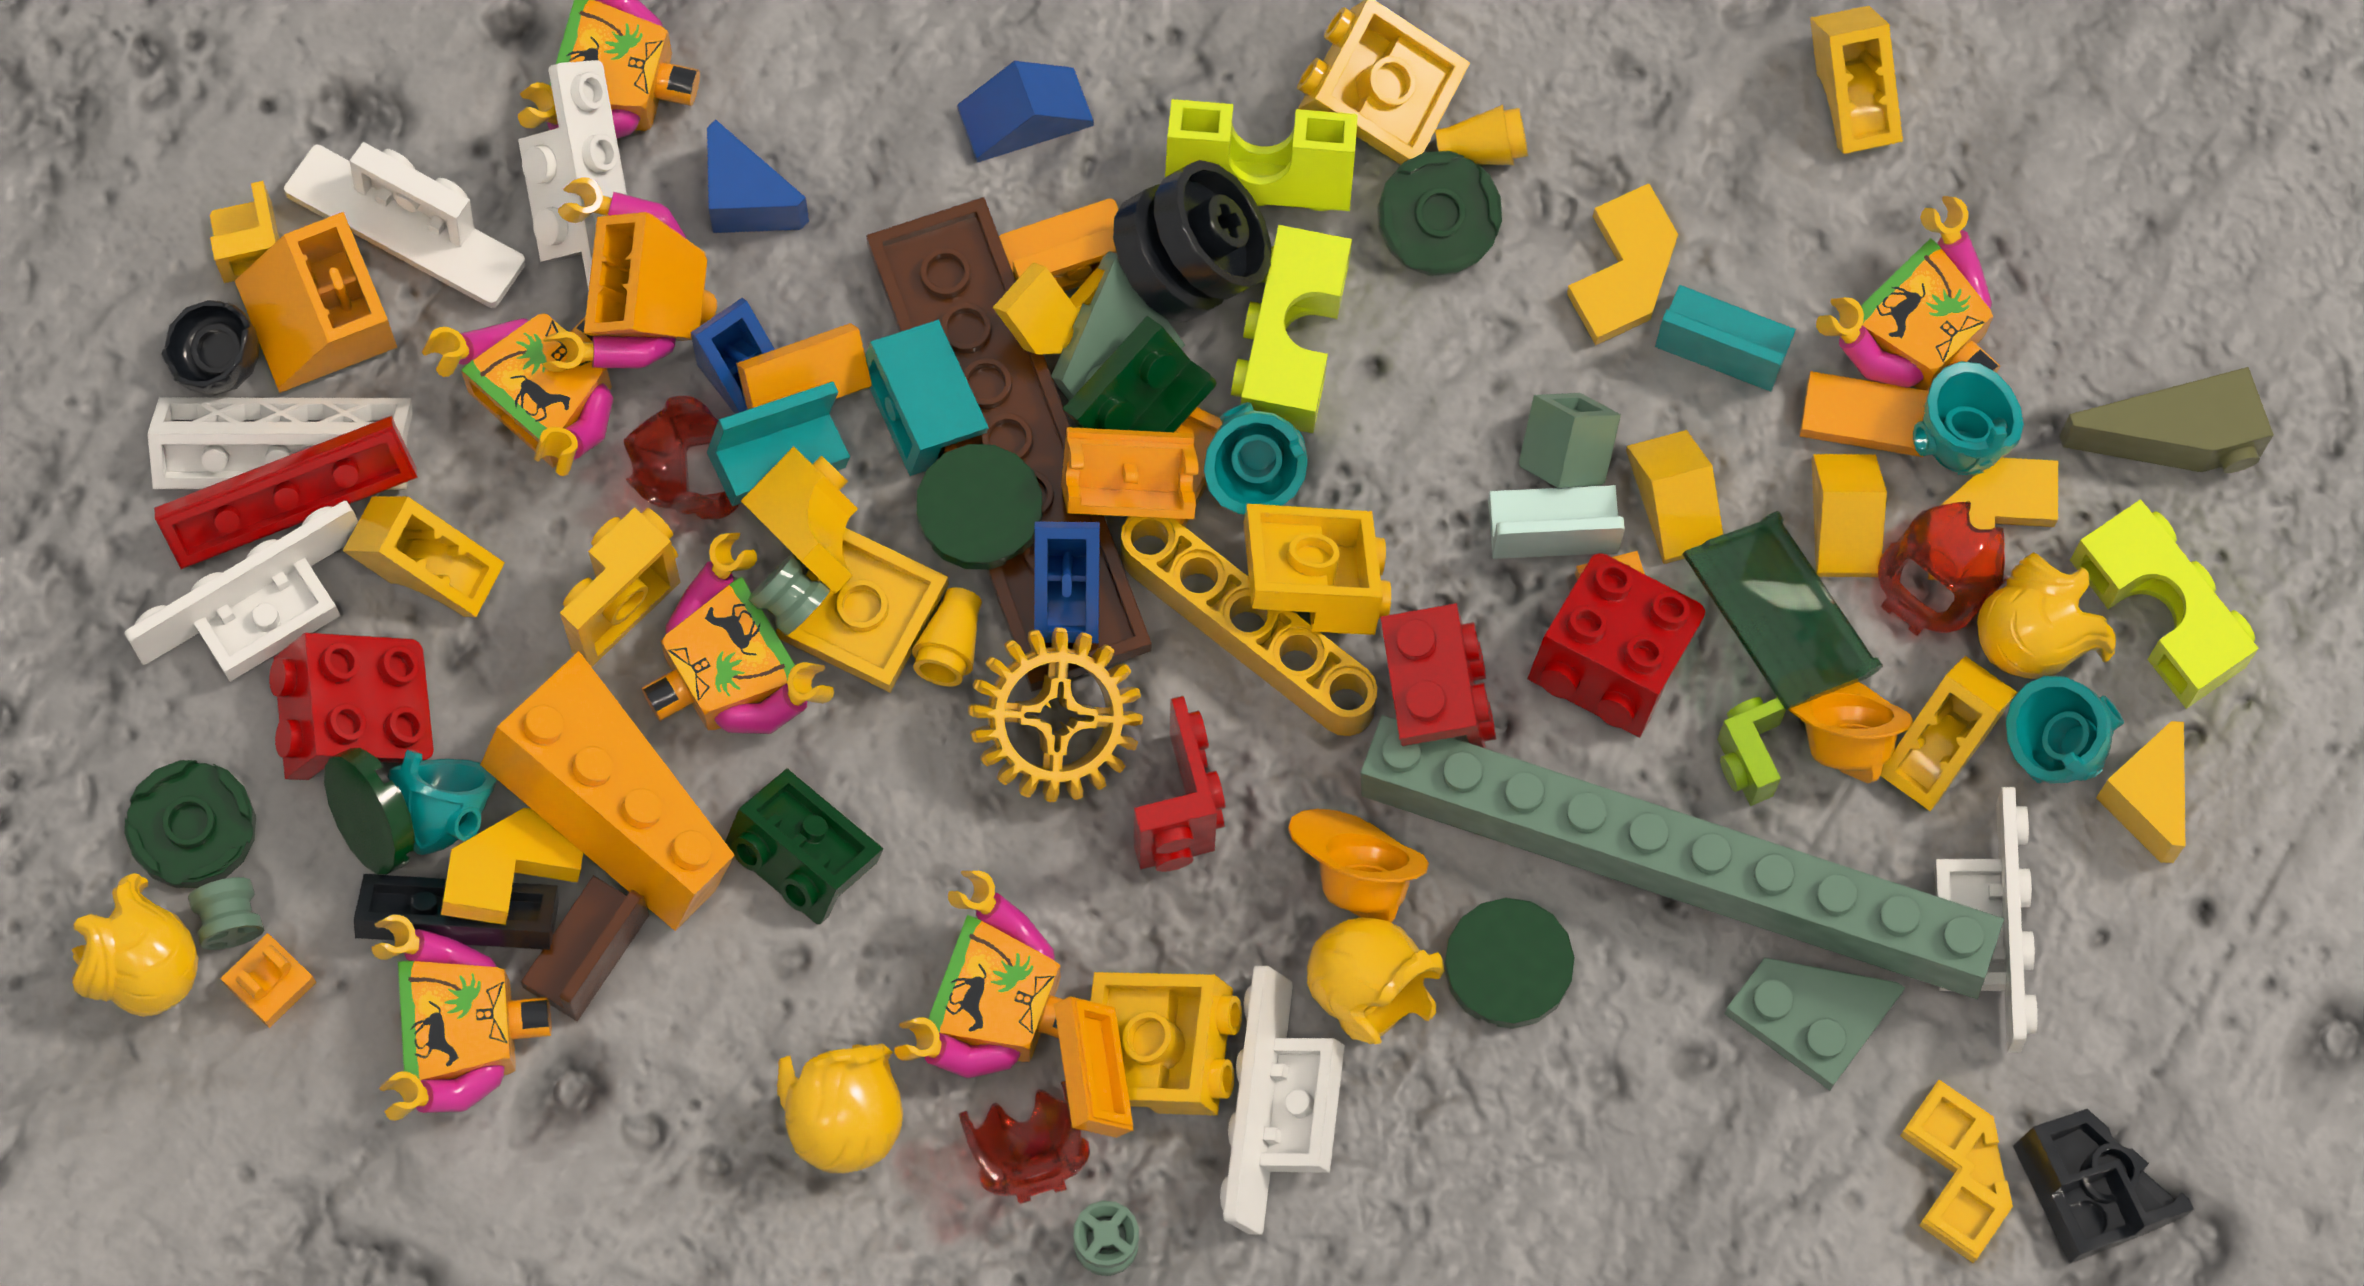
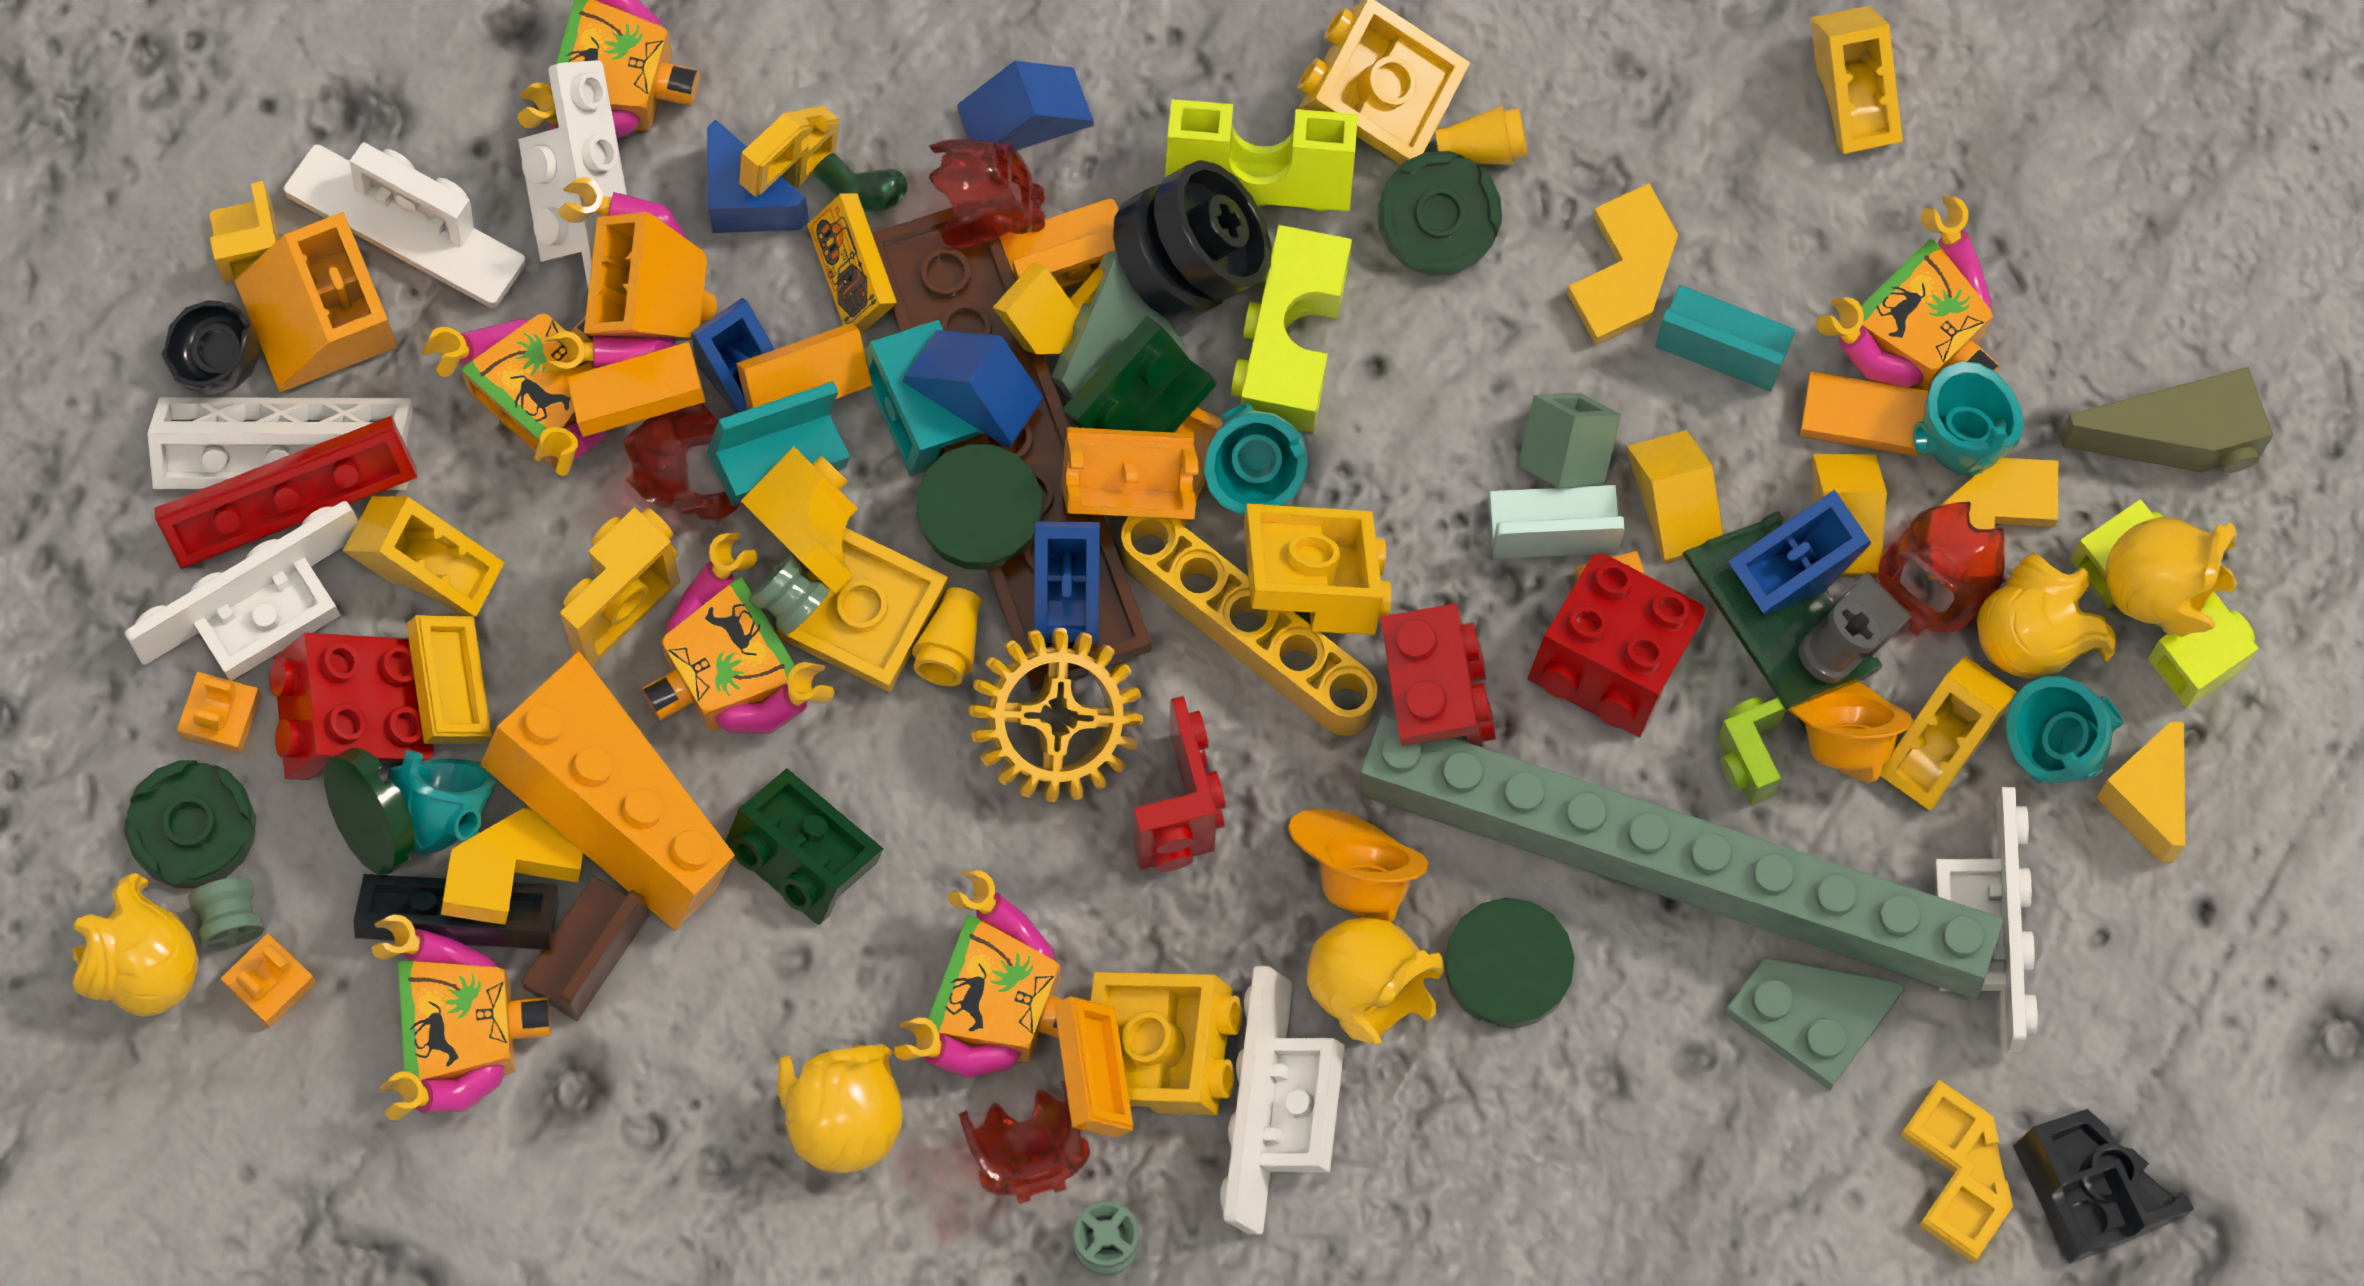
none -> light orange tile [177,672,262,754]
none -> yellow tile [406,615,492,744]
none -> light orange tile [567,342,706,437]
none -> yellow tile [739,105,839,197]
none -> yellow tile [807,193,897,333]
none -> clear green arm [813,153,908,212]
none -> blue slope [903,330,1044,449]
none -> clear red helmet [929,139,1045,248]
none -> blue slope [1728,489,1871,615]
none -> dark grey piece [1799,572,1912,683]
none -> yellow hair [2106,517,2238,637]

